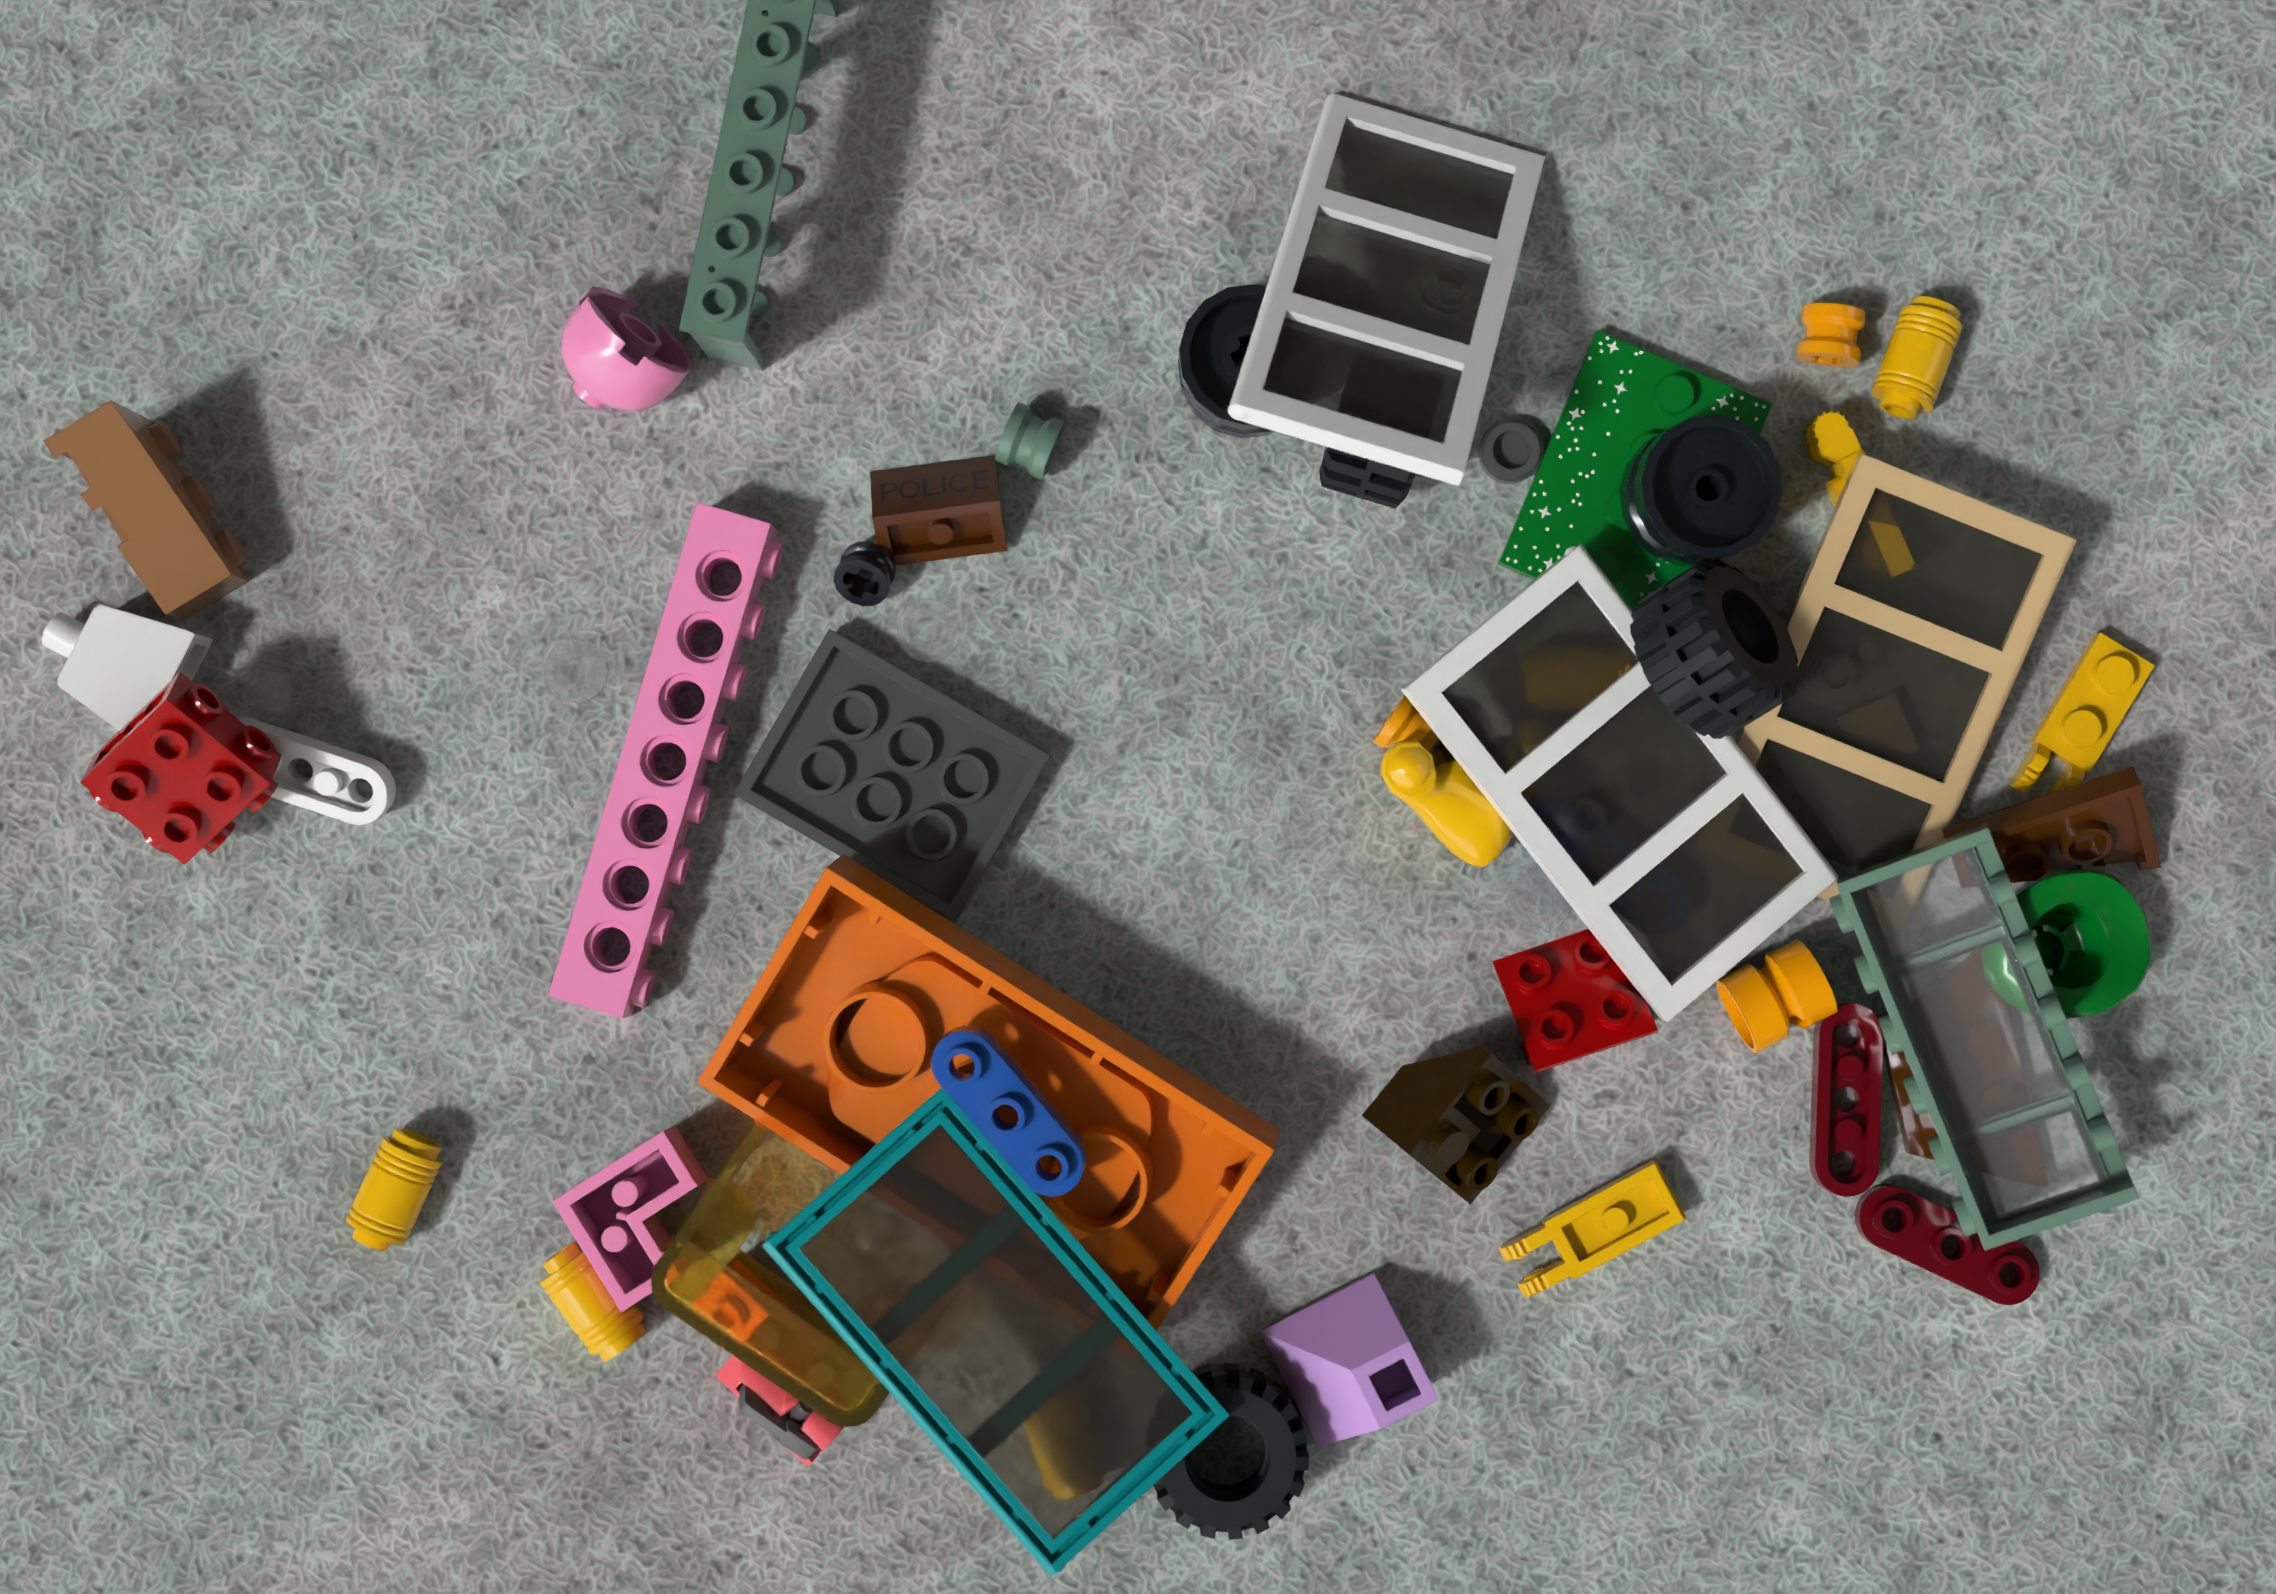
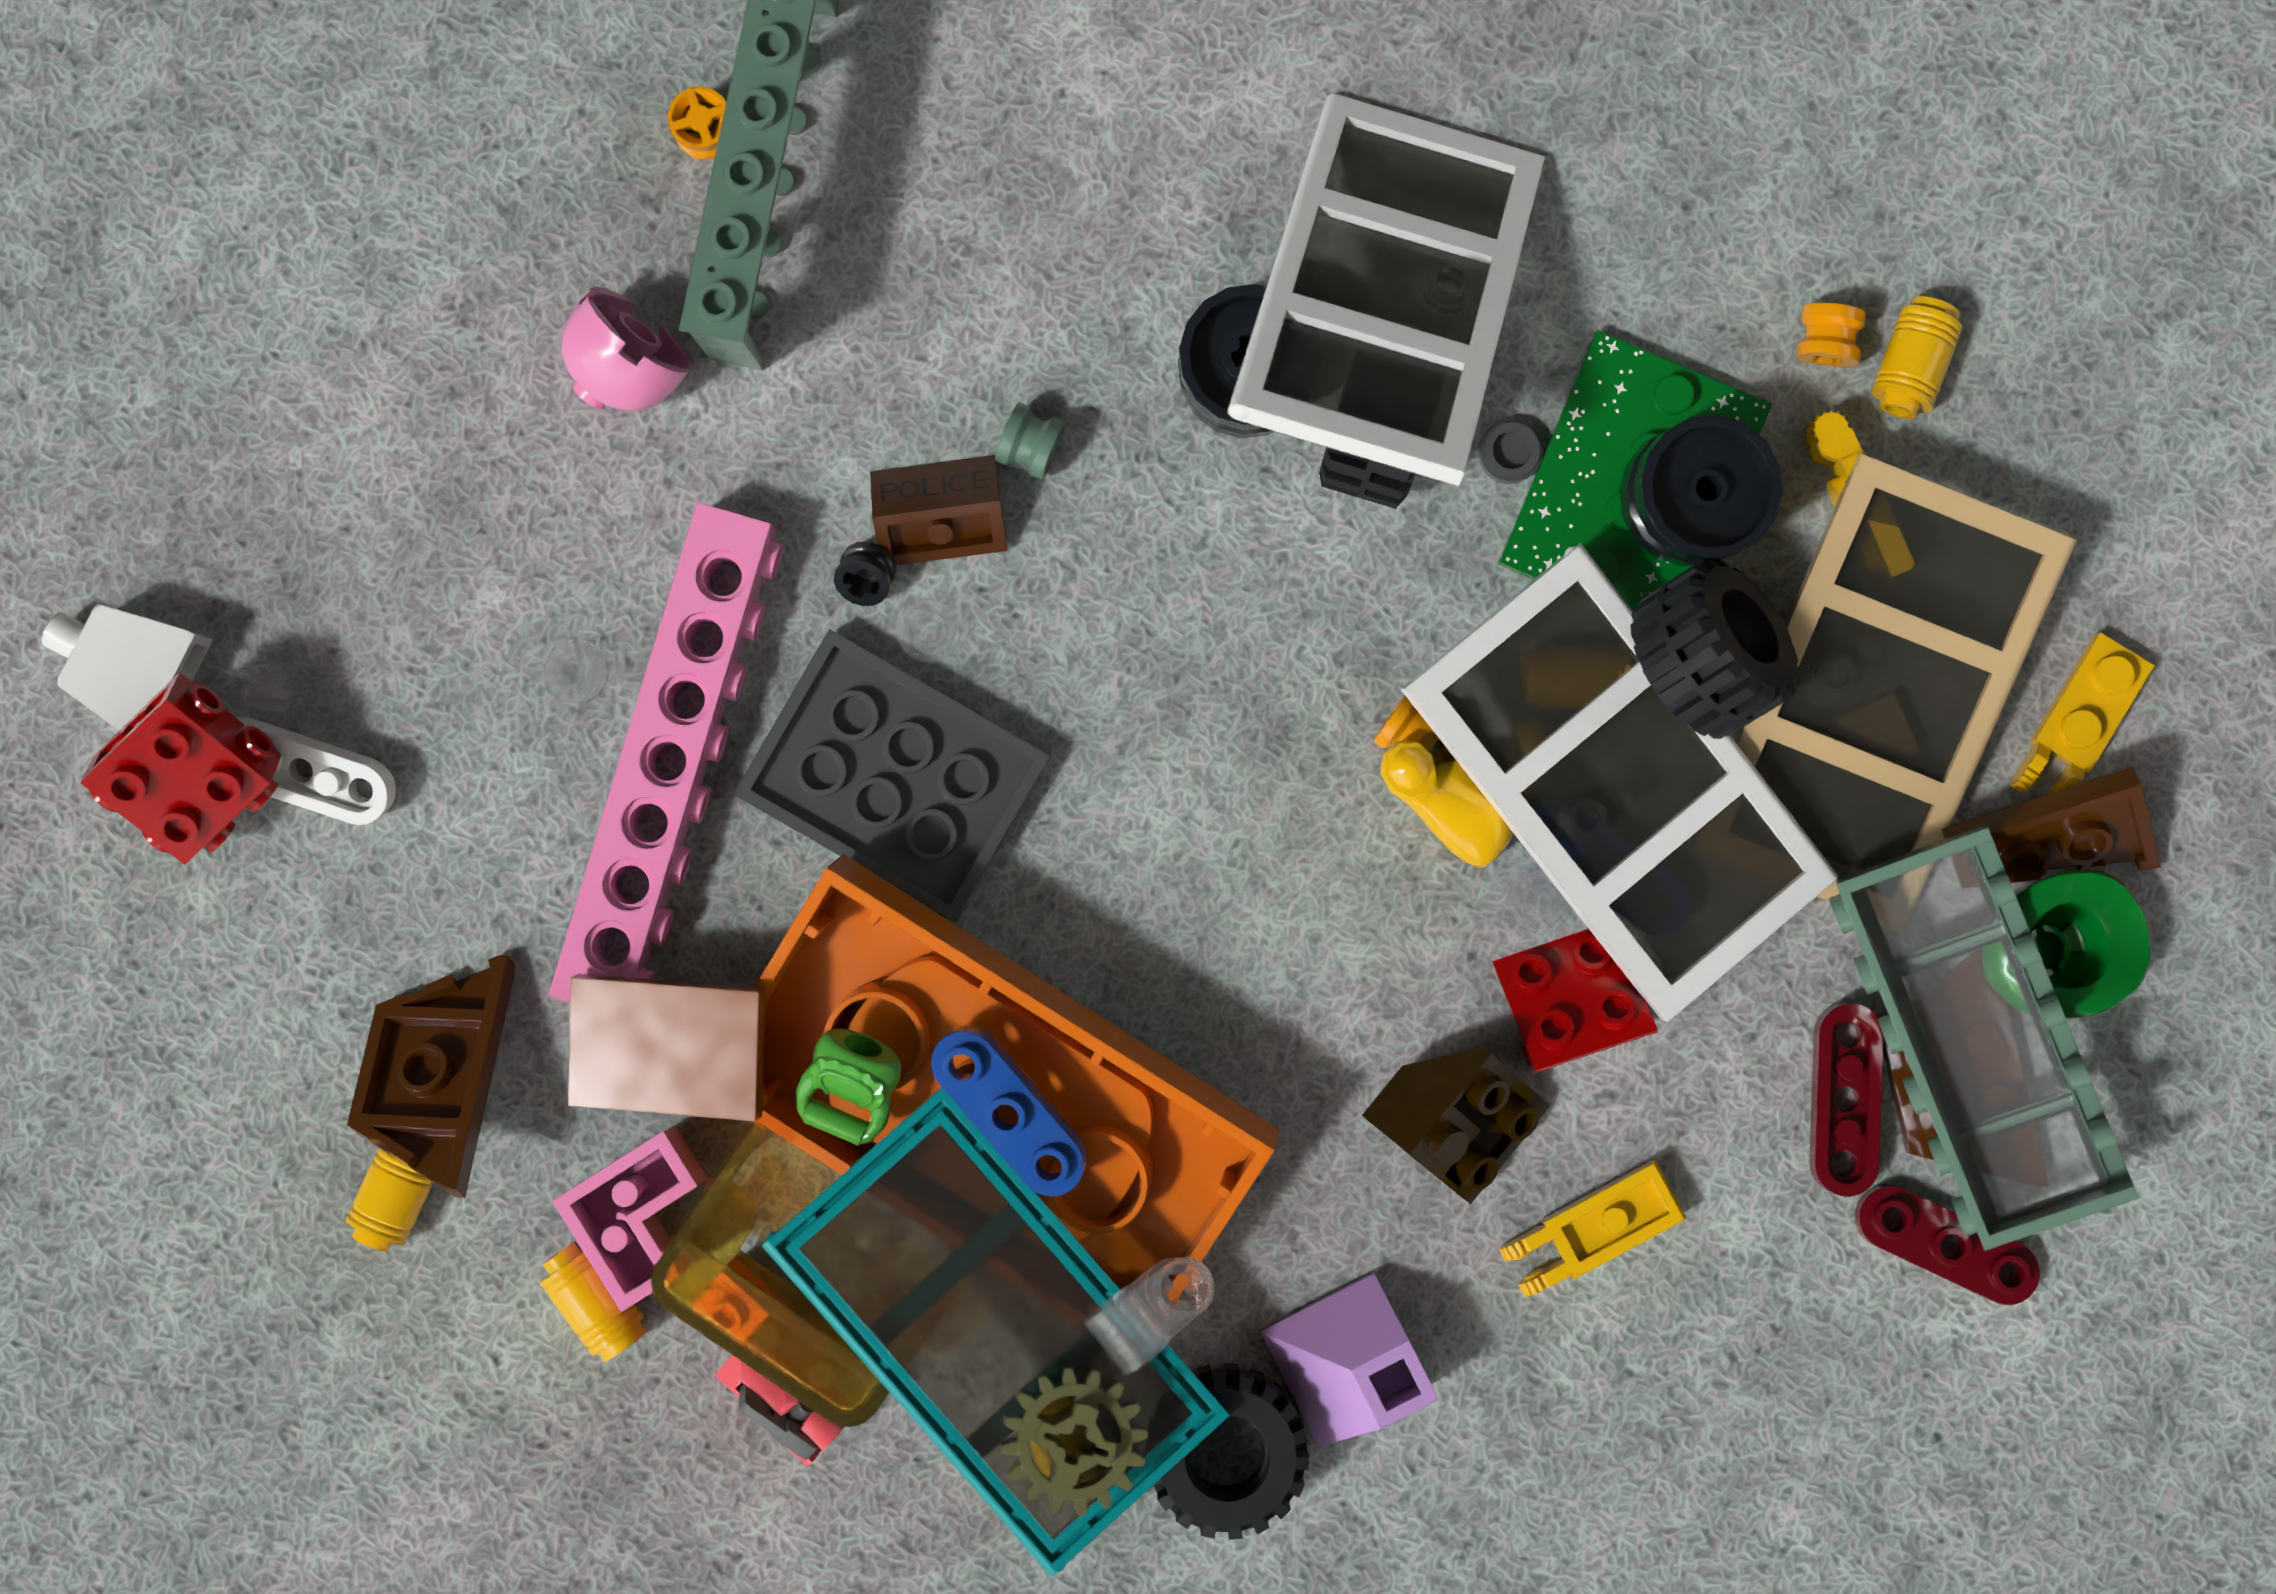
medium nougat wedge [43,400,249,621] -> none
light orange wheel [1716,939,1837,1054] -> none
none -> reddish brown wing [347,955,515,1198]
none -> tile [568,974,766,1122]
none -> light orange wheel [667,86,726,160]
none -> bright green piece [796,1028,901,1146]
none -> olive gear [1001,1364,1148,1516]
none -> clear piece [1084,1257,1215,1376]

